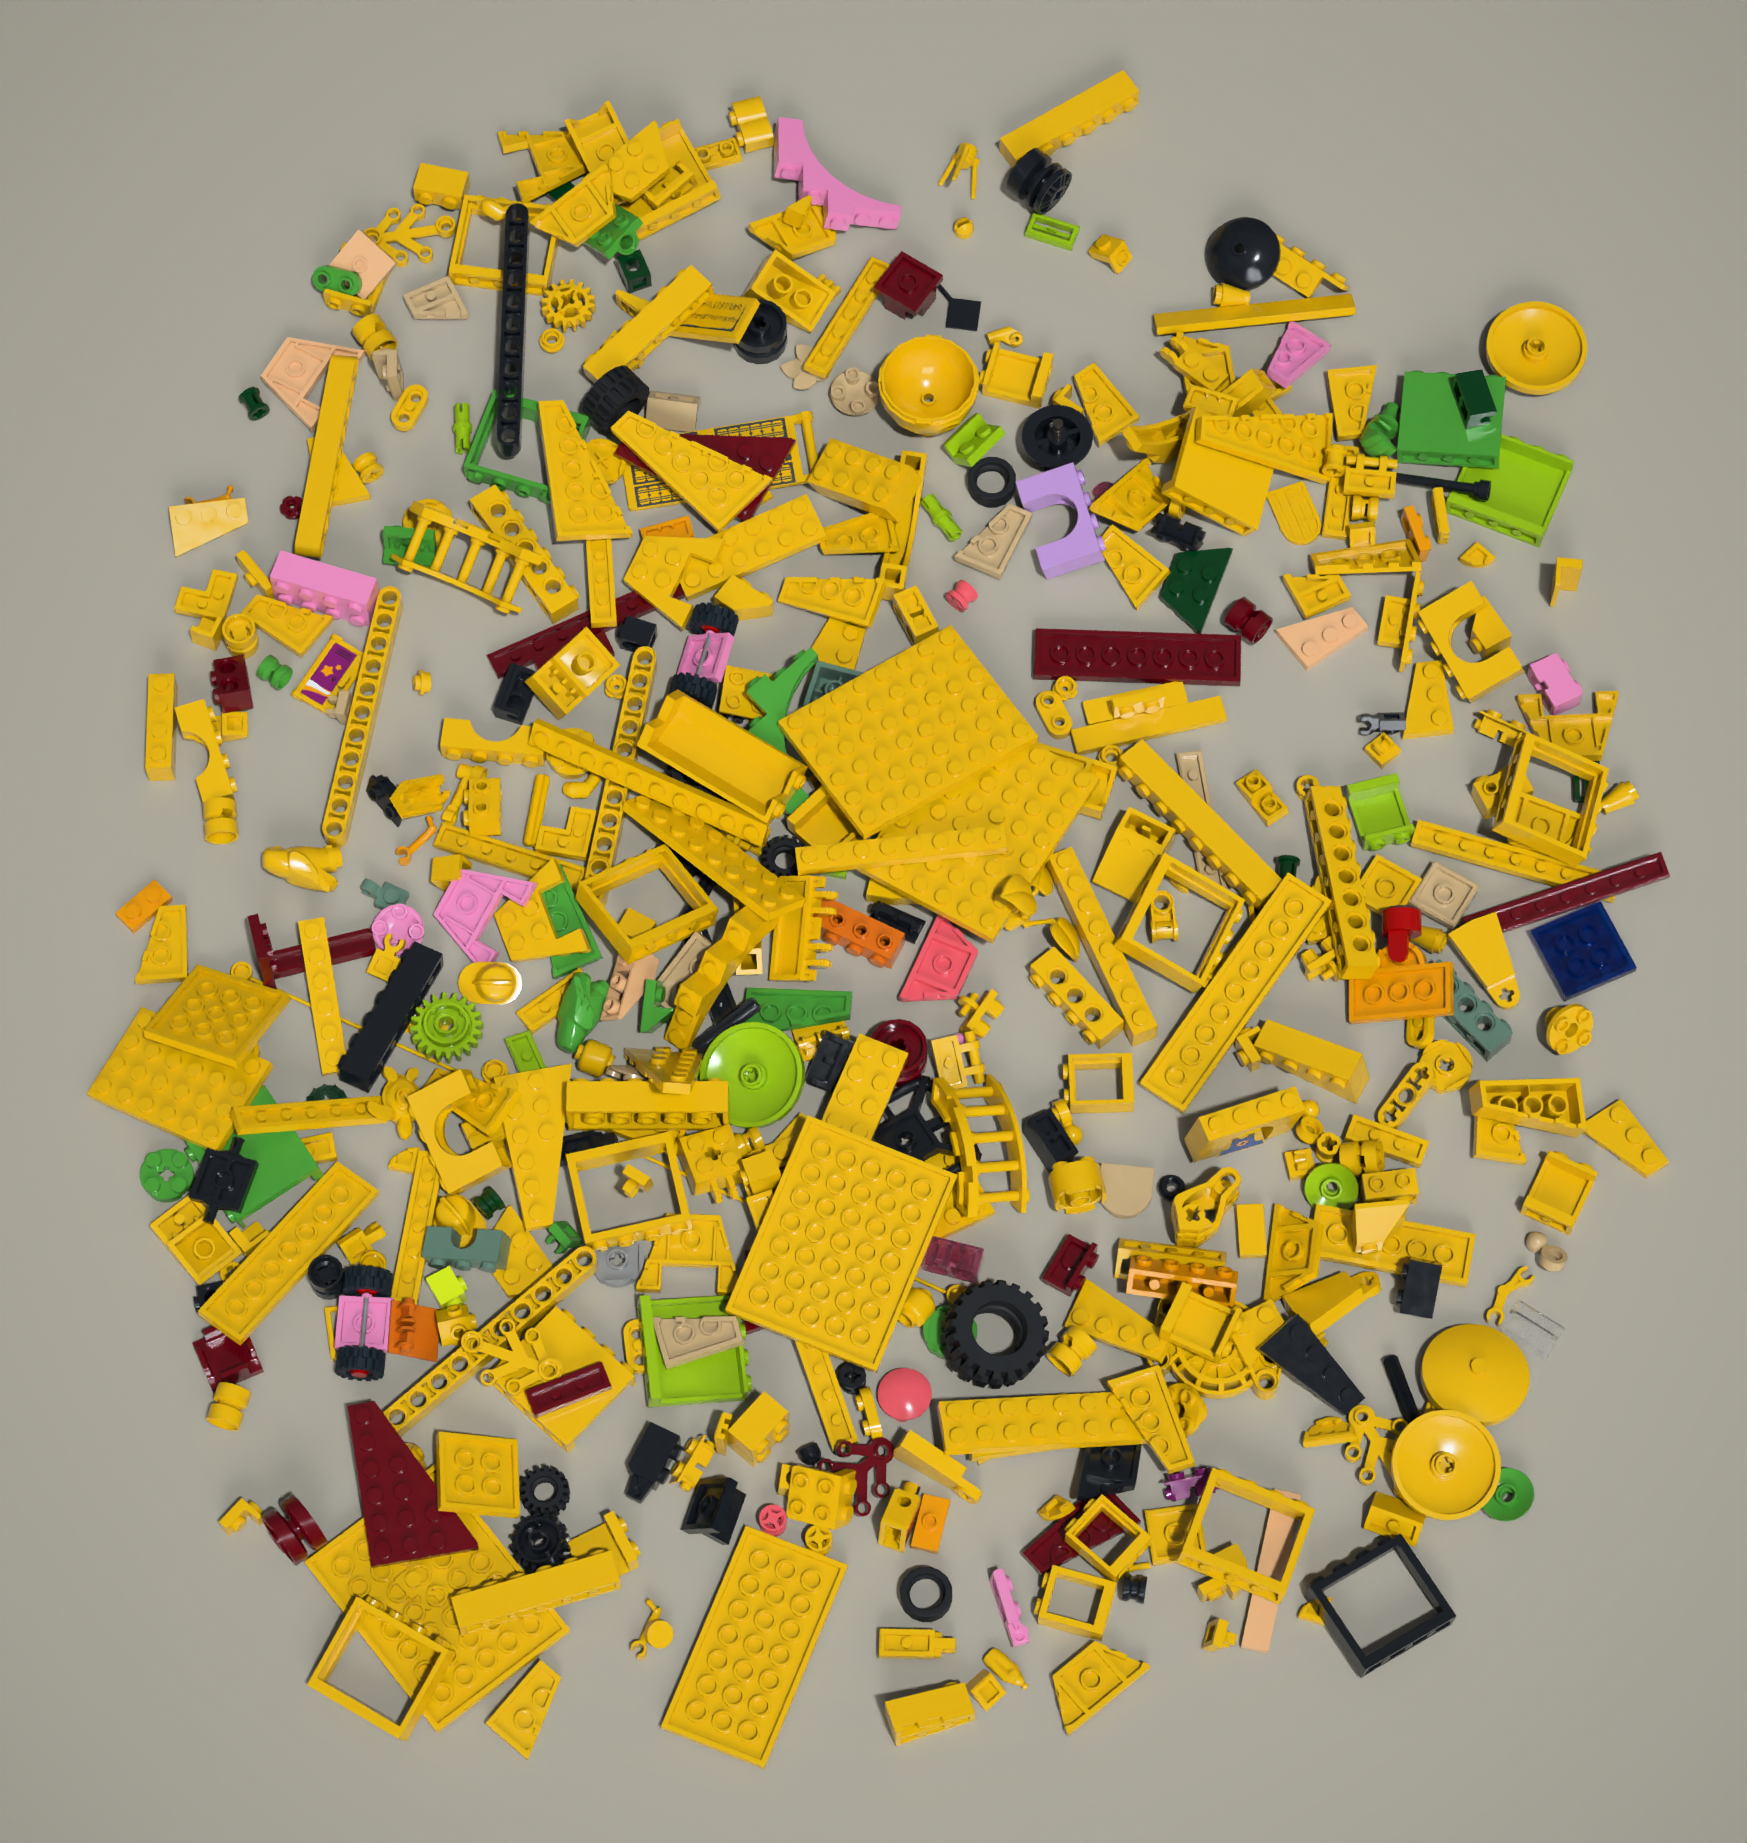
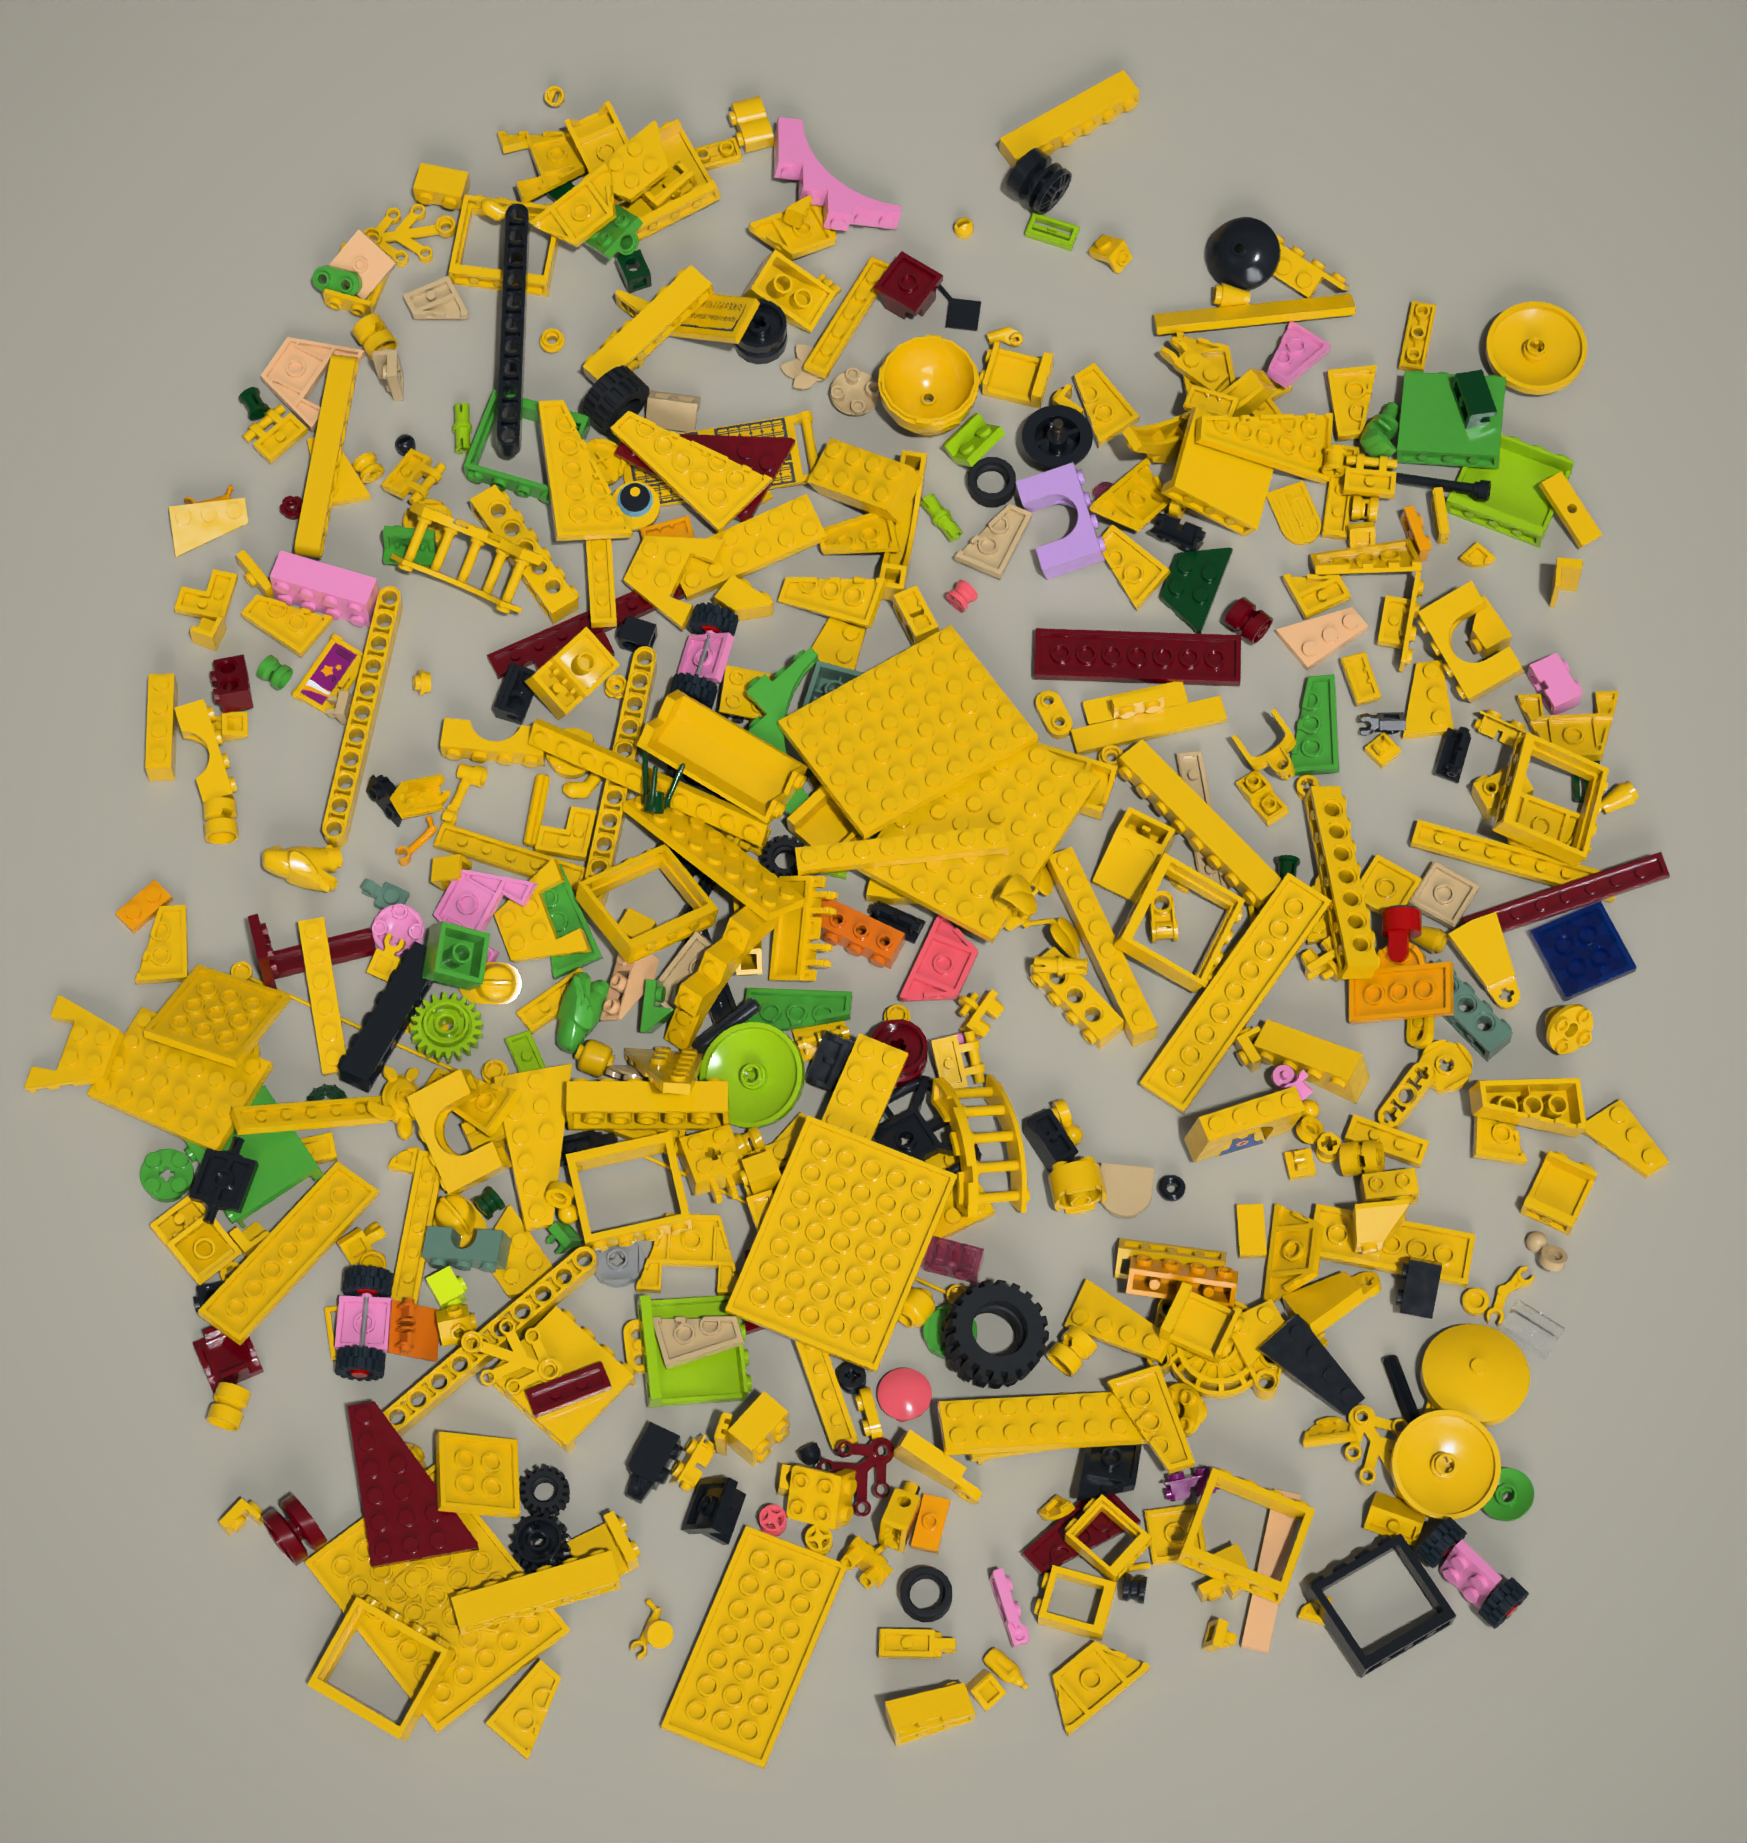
yellow wheel [222,613,259,659] -> none
black wheel [308,1255,344,1300] -> none
yellow plate [391,384,429,432] -> none
yellow brick [463,778,502,836] -> none
yellow gear [541,279,596,332] -> none
yellow tile [622,1164,654,1199] -> none
yellow plant [938,143,980,200] -> none
dark red bracket [1042,1234,1099,1297] -> none
yellow plate [1052,676,1078,701] -> none
yellow window [1063,1053,1134,1114] -> none
yellow piece [1170,1167,1241,1248] -> none
lime dish [1305,1163,1359,1210] -> none
lime panel [1345,773,1415,851] -> none
none -> yellow wing [24,995,124,1093]
none -> yellow plate [242,404,308,464]
none -> yellow plate [381,448,446,504]
none -> black hinge [395,434,416,456]
none -> bright green brick [422,921,490,991]
none -> yellow hinge [545,86,565,107]
none -> yellow plate [546,1182,579,1224]
none -> tile [612,481,660,532]
none -> dark green plant [642,750,685,814]
none -> yellow hips [840,1535,894,1589]
none -> yellow plate [884,1004,910,1022]
none -> yellow pin [1034,955,1088,976]
none -> yellow piece [1232,708,1297,780]
none -> bright pink hips [1271,1065,1313,1101]
none -> bright green wing [1288,674,1340,777]
none -> yellow plate [1340,652,1381,707]
none -> yellow tile [1398,301,1437,372]
none -> plate [1416,1517,1529,1629]
none -> black hinge [1435,727,1471,783]
none -> yellow tile [1462,1288,1490,1316]
none -> yellow tile [1539,471,1603,549]

